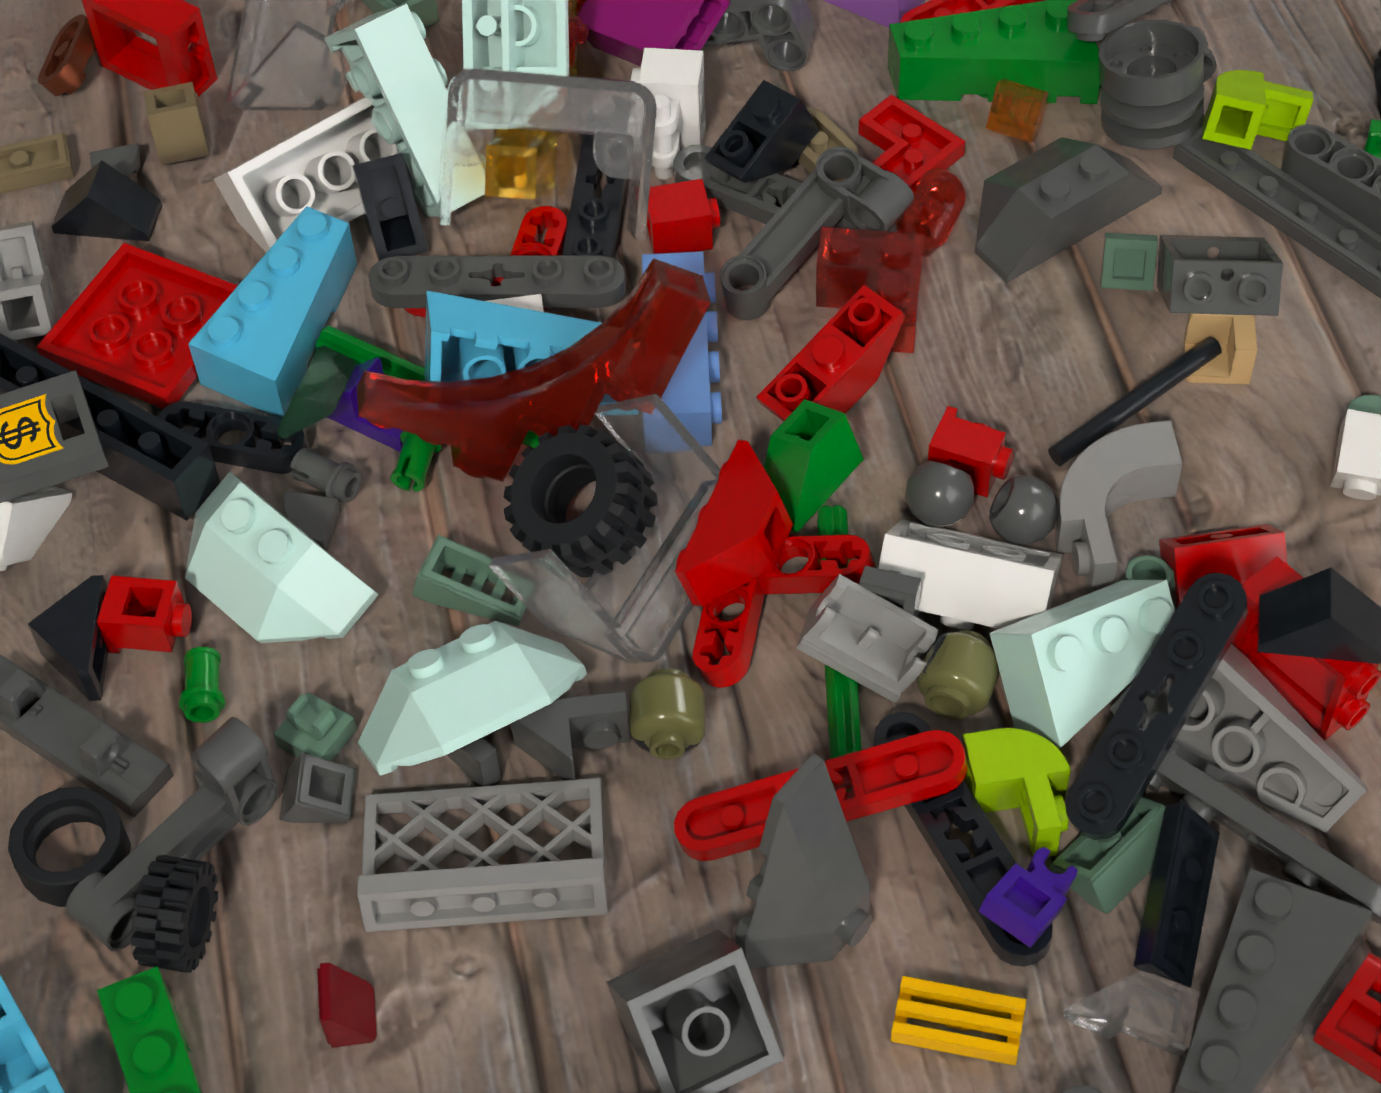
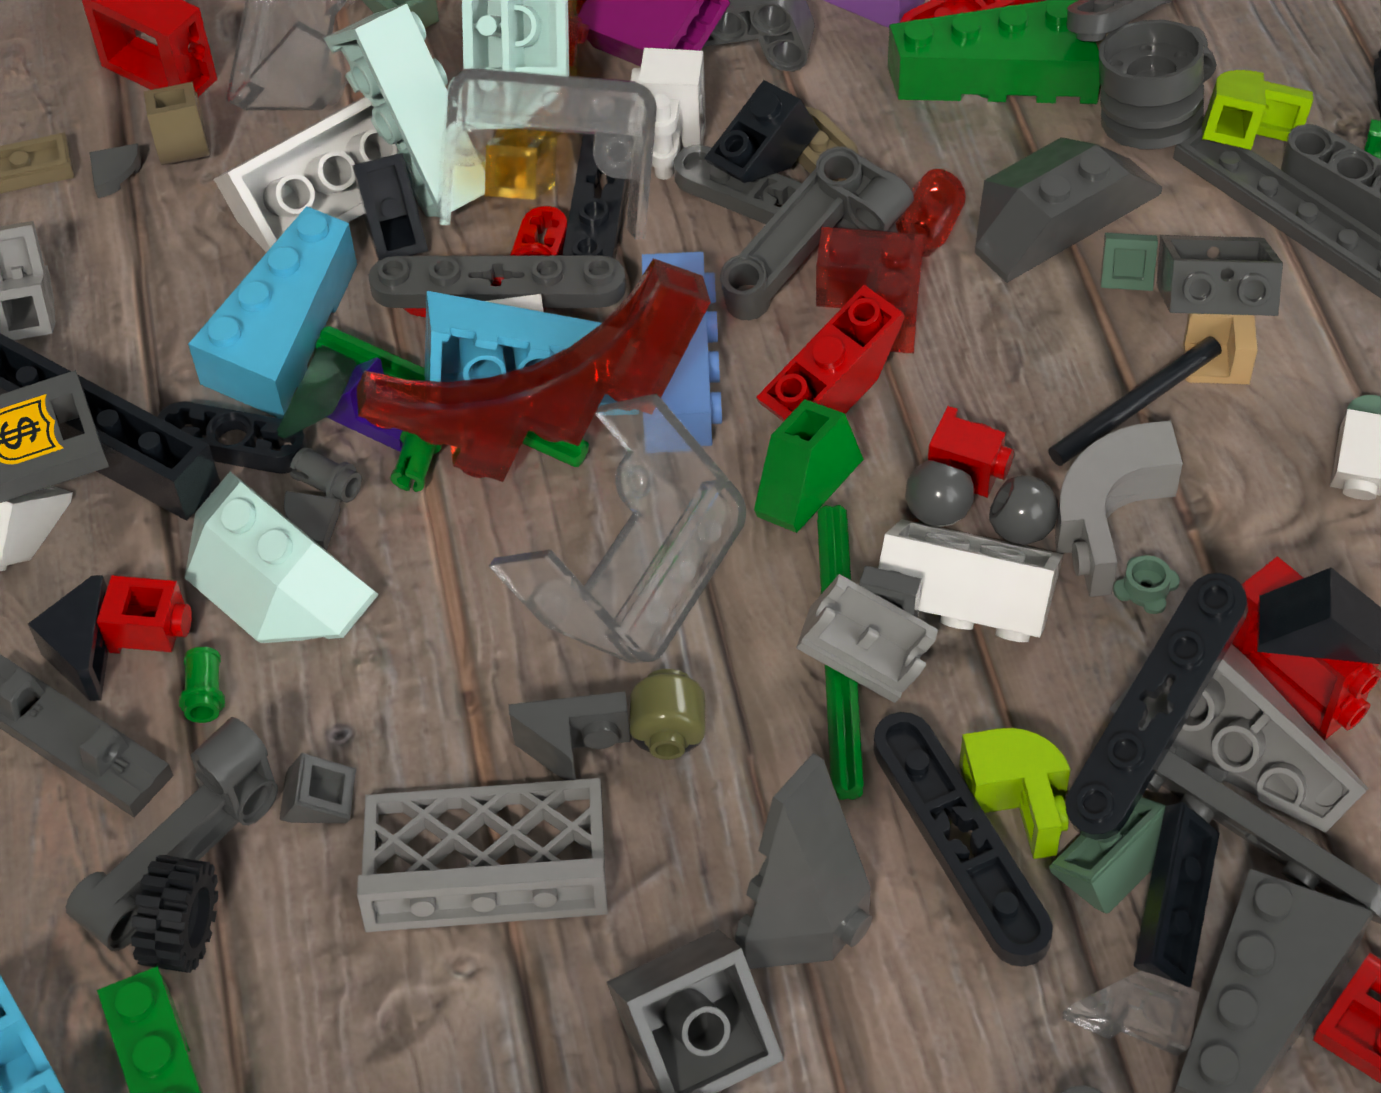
black tyre [8,787,131,907] -> none
red plate [36,243,238,409] -> none
copper plate [38,14,97,96] -> none
black slope [51,160,162,242] -> none
sand green tile [273,692,357,761] -> none
dark red slope [317,962,377,1048] -> none
light aqua wedge [358,621,587,776] -> none
sand green slope [412,535,540,626] -> none
dark grey tile [448,738,501,787] -> none
black tyre [503,424,658,577] -> none
red brick [643,179,721,254] -> none
red piece [674,730,968,861] -> none
red slope [675,440,793,607] -> none
red beam [693,535,876,688] -> none
red plate [858,94,965,196] -> none
yellow tile [890,976,1027,1066] -> none
olive head [917,630,1000,719] -> none
dark purple plate [978,847,1077,948] -> none
clear orange tile [985,78,1048,142] -> none
light aqua wedge [990,580,1175,748] -> none
red panel [1159,524,1288,608] -> none

